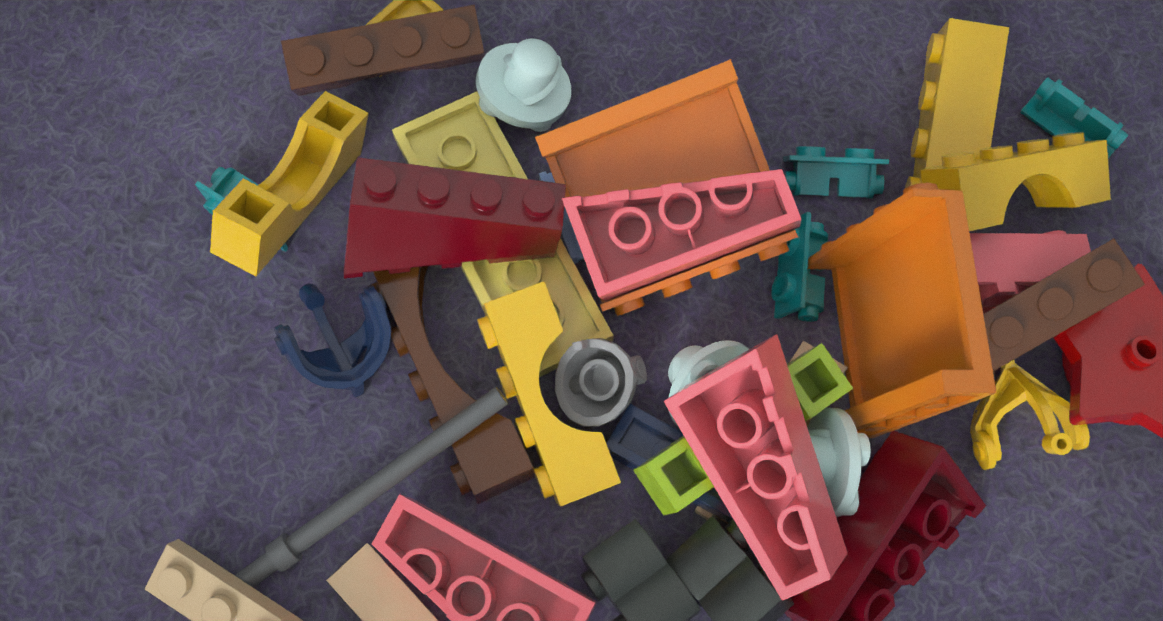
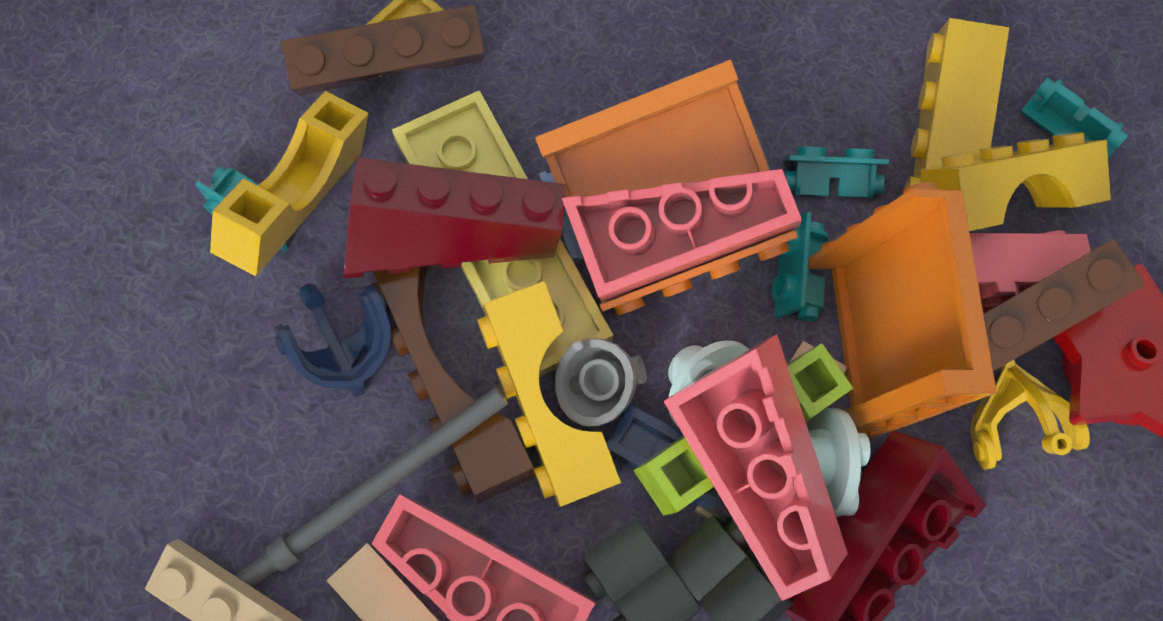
light aqua plate [476,38,571,132] -> none

